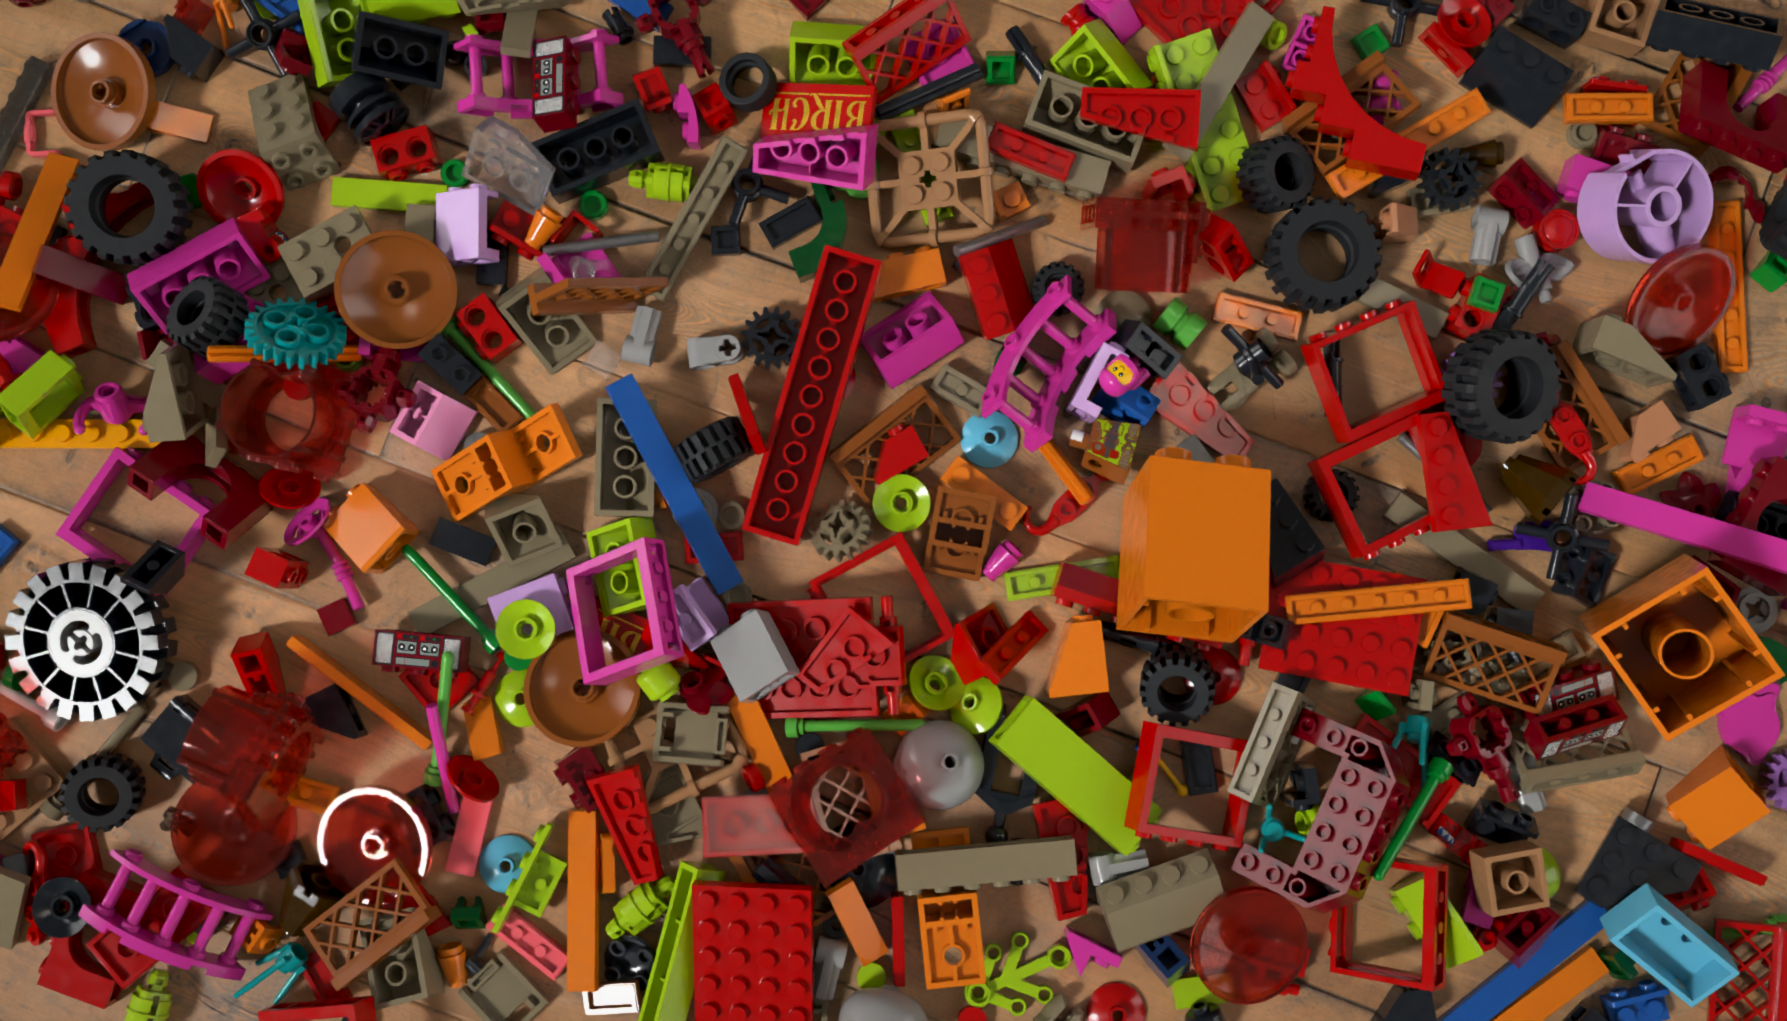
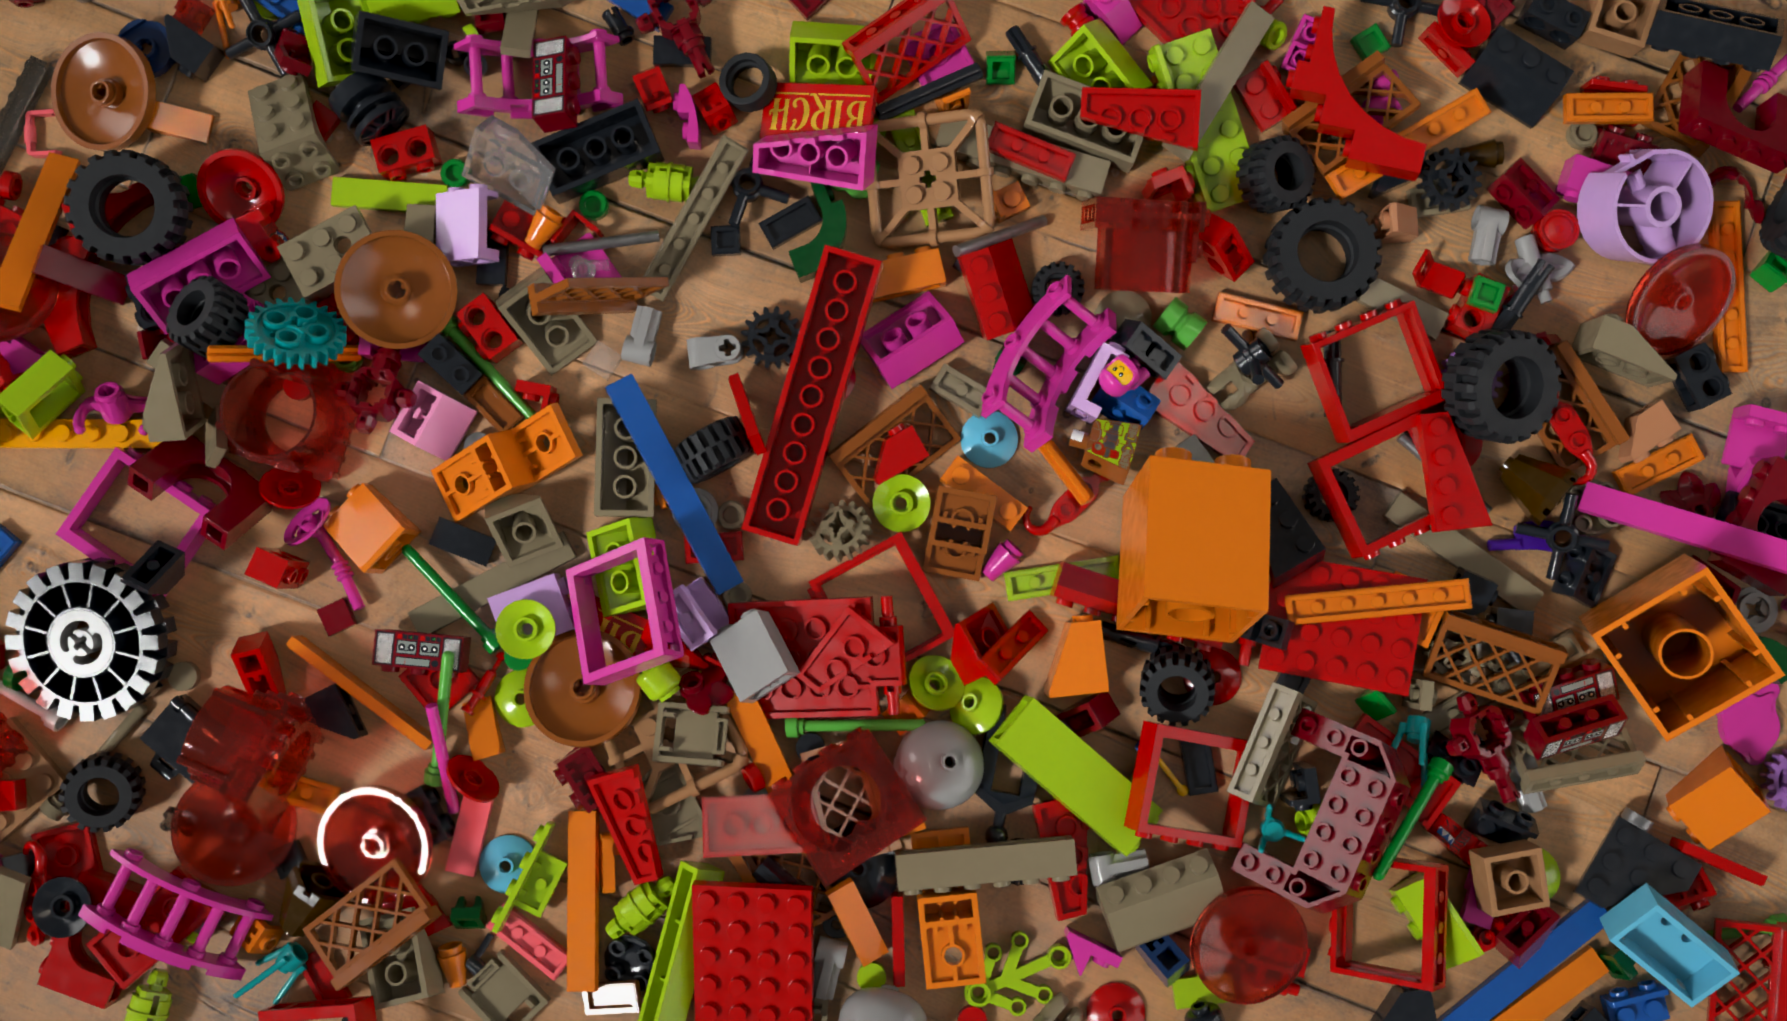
none -> red bracket [515,379,560,410]

